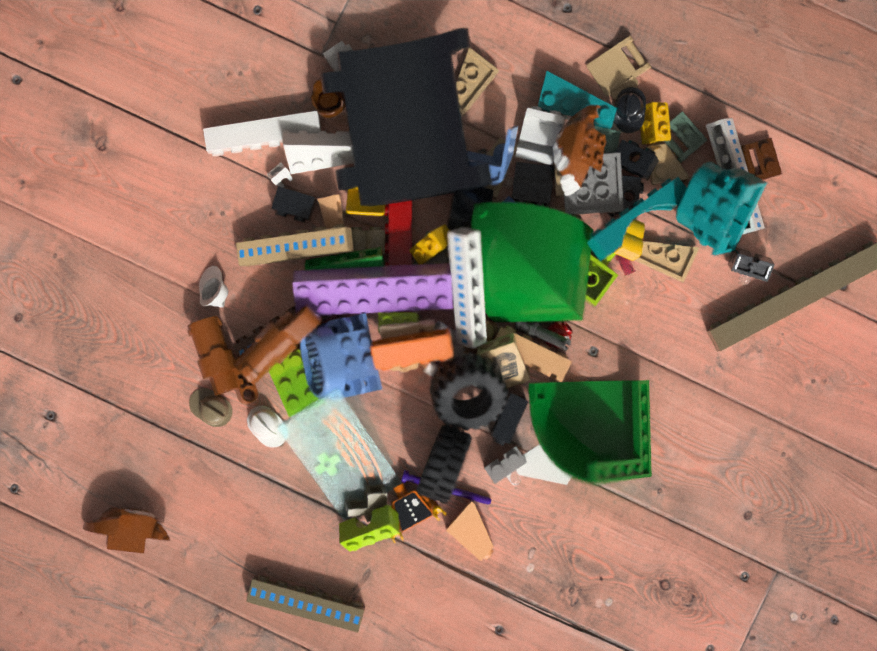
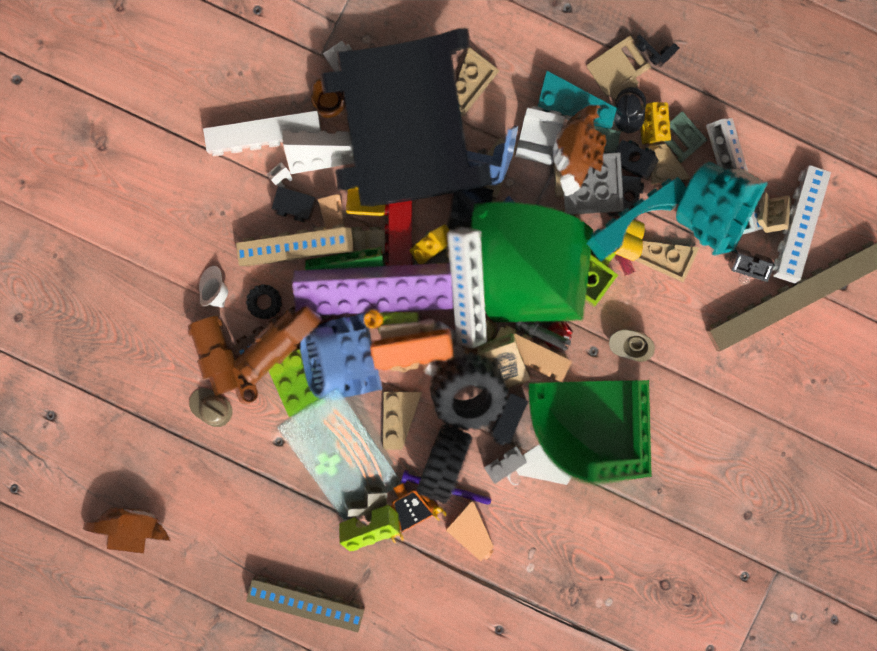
white piece [247,405,288,447] -> none
black plate [512,162,554,207] -> none
reddish brown plate [741,138,782,180] -> none
none -> black tyre [246,284,282,319]
none -> light orange plate [364,309,383,329]
none -> tan wing [383,392,422,450]
none -> dark tan piece [609,329,655,362]
none -> black bracket [634,34,680,68]
none -> tan bracket [757,192,791,233]
none -> white brick [773,165,831,283]

